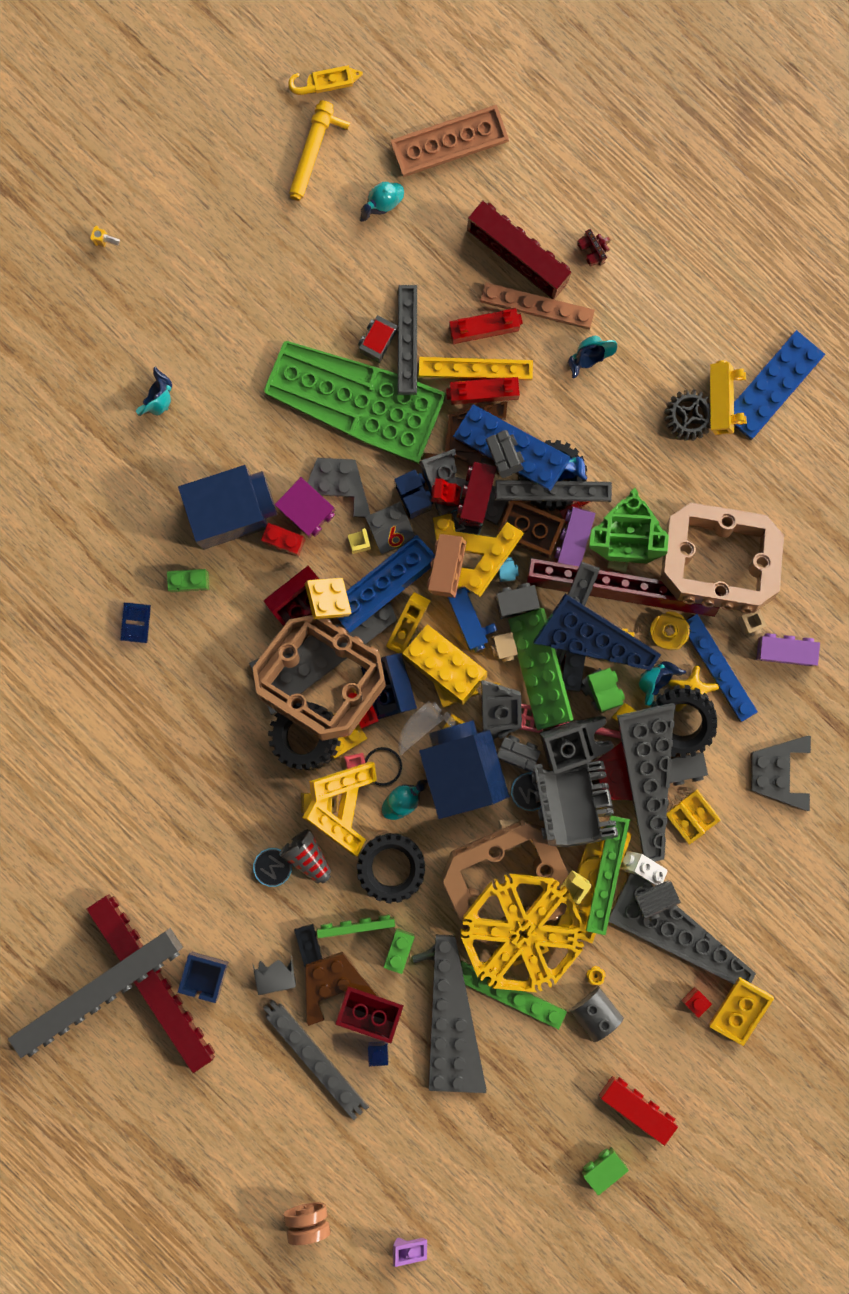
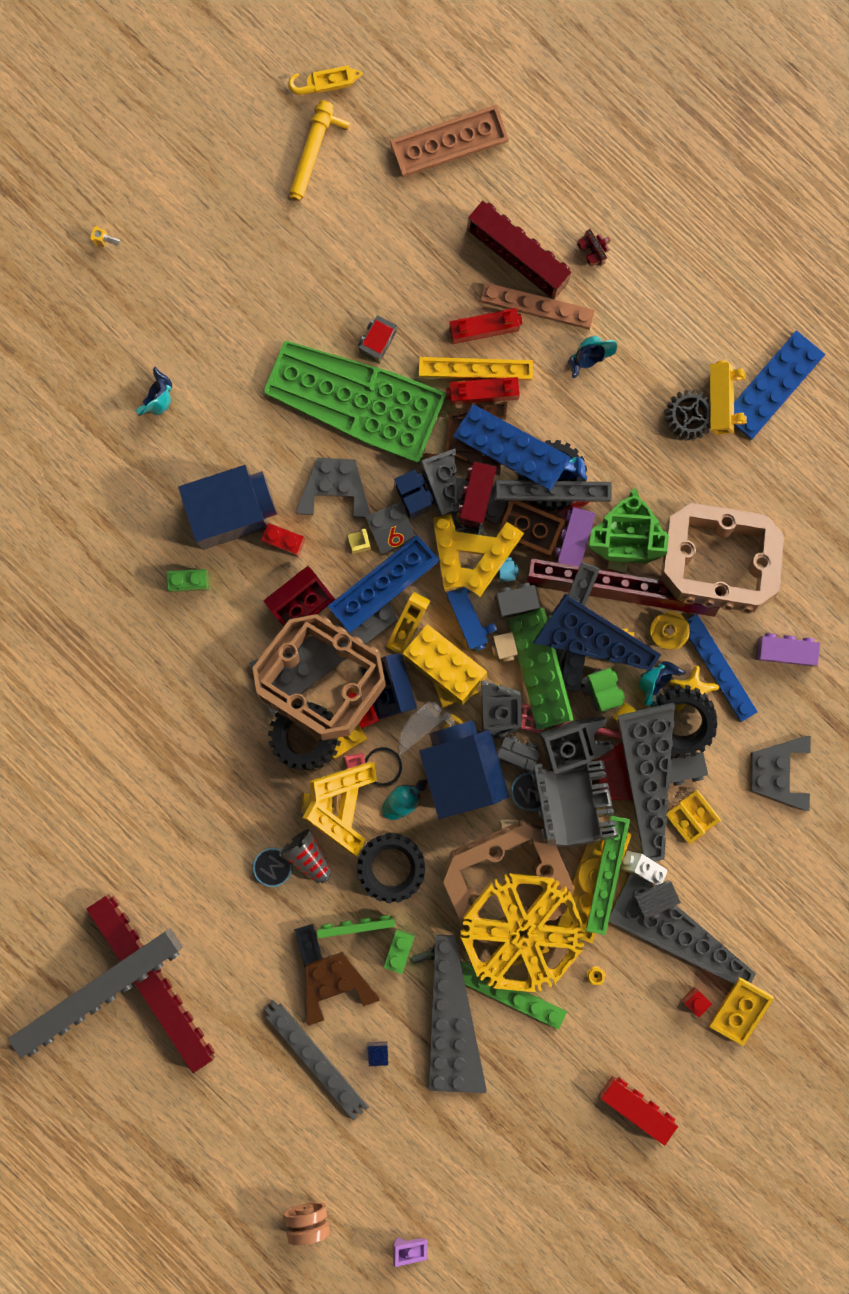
clear blue piece [120,602,151,643] -> none
dark blue piece [177,951,229,1003] -> none
dark grey piece [252,956,296,995] -> none
magenta brick [275,477,336,538] -> none
yellow plate [305,578,351,619] -> none
dark red slope [335,986,404,1044] -> none
teal hair [360,182,404,222] -> none
dark grey tile [398,285,417,395] -> none
nougat brick [427,534,467,598] -> none
red brick [432,478,461,507] -> none
dark grey brick [485,430,525,478] -> none
light yellow panel [560,870,592,905] -> none
dark grey brick [569,986,624,1042] -> none
bright green brick [582,1147,629,1196] -> none
tan brick [737,609,767,637] -> none

